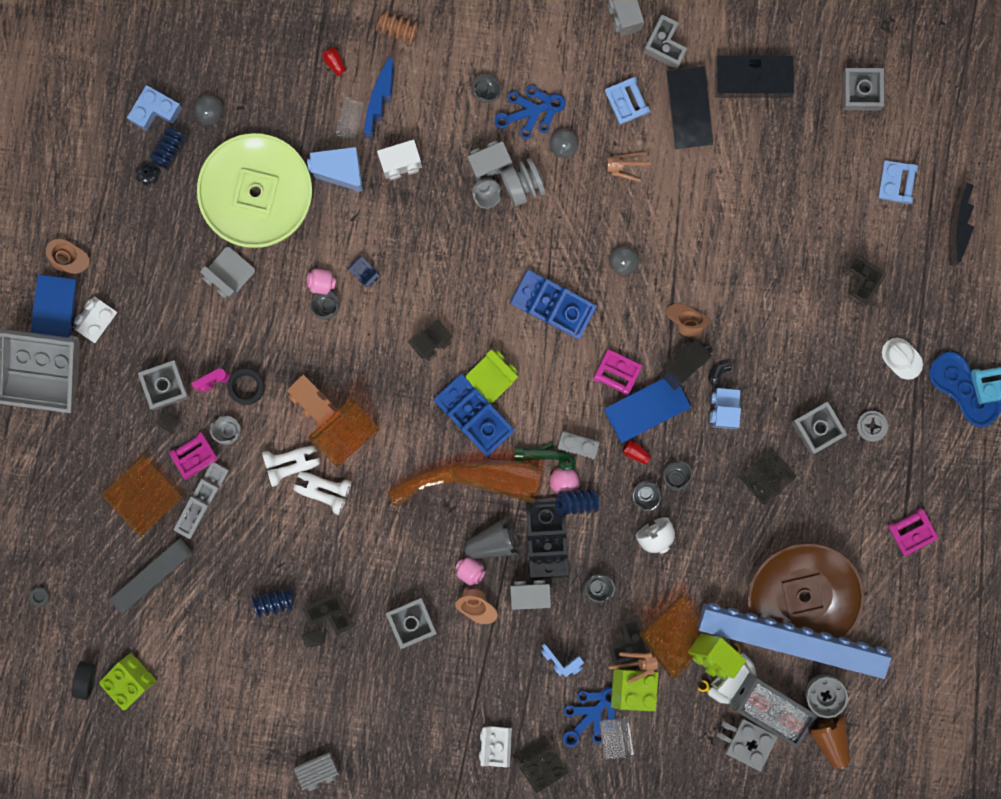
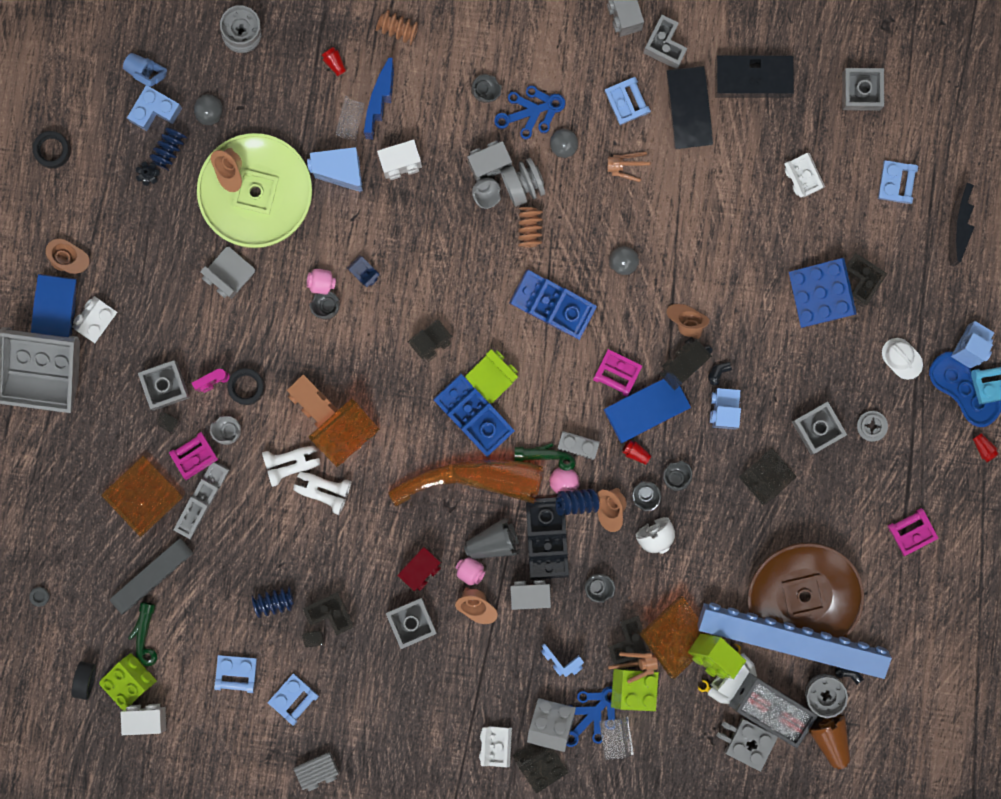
none -> black tyre [32,131,71,168]
none -> white brick [121,704,166,735]
none -> medium blue piece [123,53,167,87]
none -> dark green plant [128,602,157,666]
none -> nougat piece [211,148,242,192]
none -> light blue plate [215,655,257,693]
none -> light grey wheel [220,5,261,53]
none -> light blue plate [268,673,319,726]
none -> dark red brick [397,547,442,591]
none -> nougat piece [518,207,543,248]
none -> light grey brick [527,698,576,752]
none -> nougat piece [597,488,627,532]
none -> white bracket [784,153,825,198]
none -> blue plate [789,258,857,328]
none -> black arm [835,667,864,685]
none -> light blue brick [951,321,994,368]
none -> red cone [973,433,999,463]

